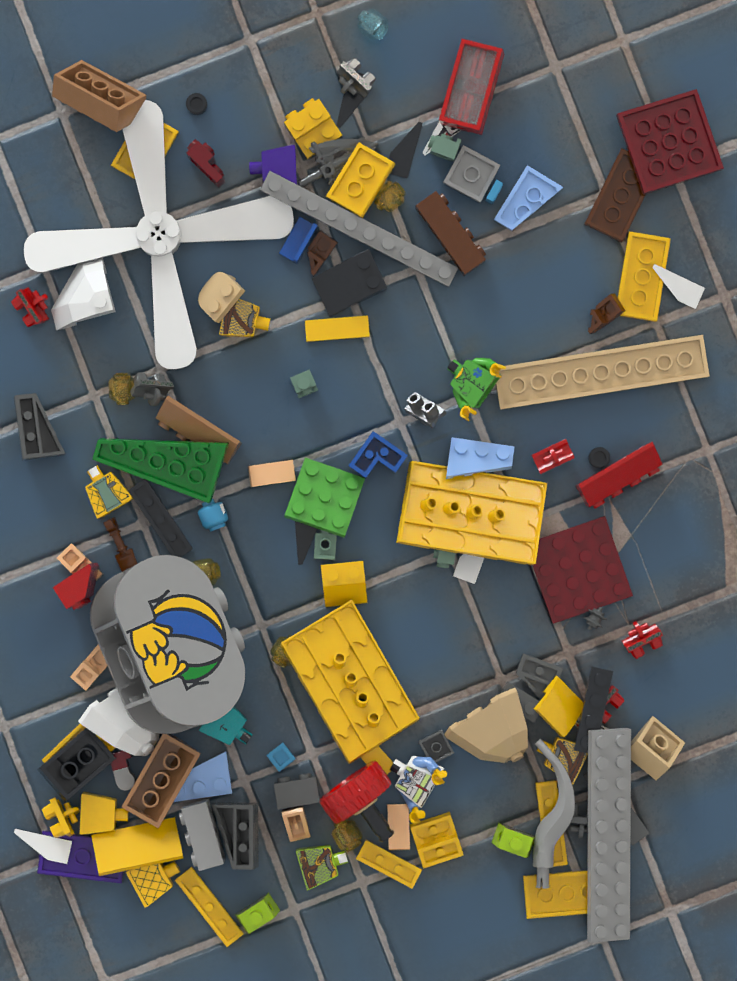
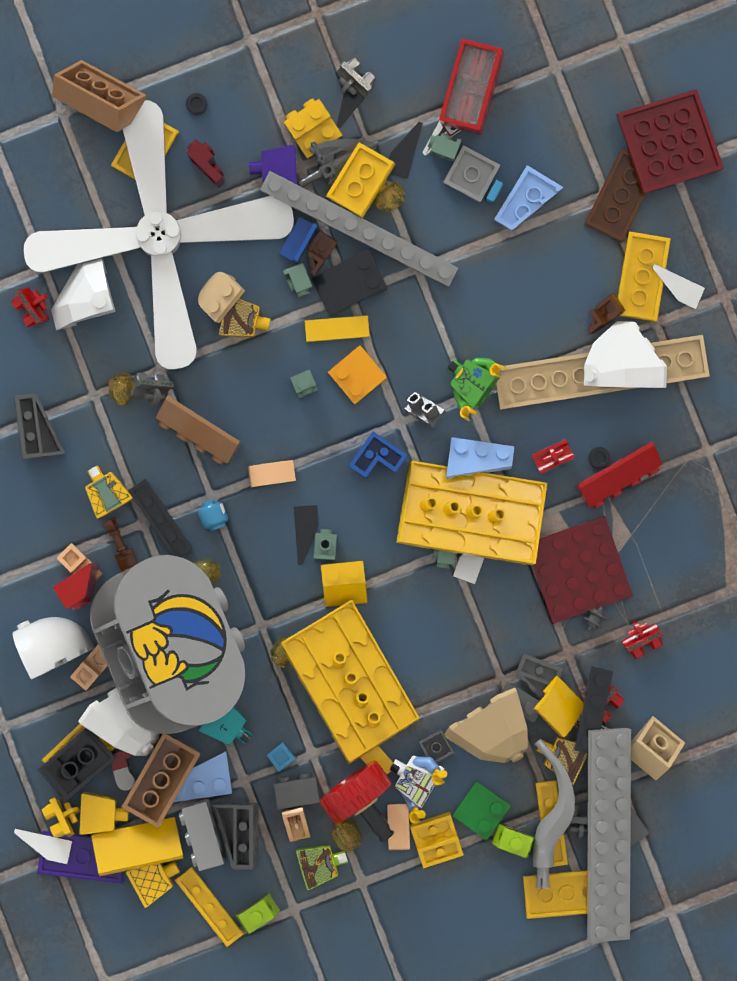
green wing [92,438,229,503] -> none
bright green plate [284,458,365,538] -> none
yellow plate [356,840,422,889] -> none
clear light blue head [357,9,389,41] -> none
reddish brown brick [415,191,486,276] -> none
none -> white brick [13,617,95,679]
none -> sand green brick [283,263,313,298]
none -> light orange plate [328,345,387,405]
none -> green plate [452,781,511,840]
none -> white brick [584,321,667,388]

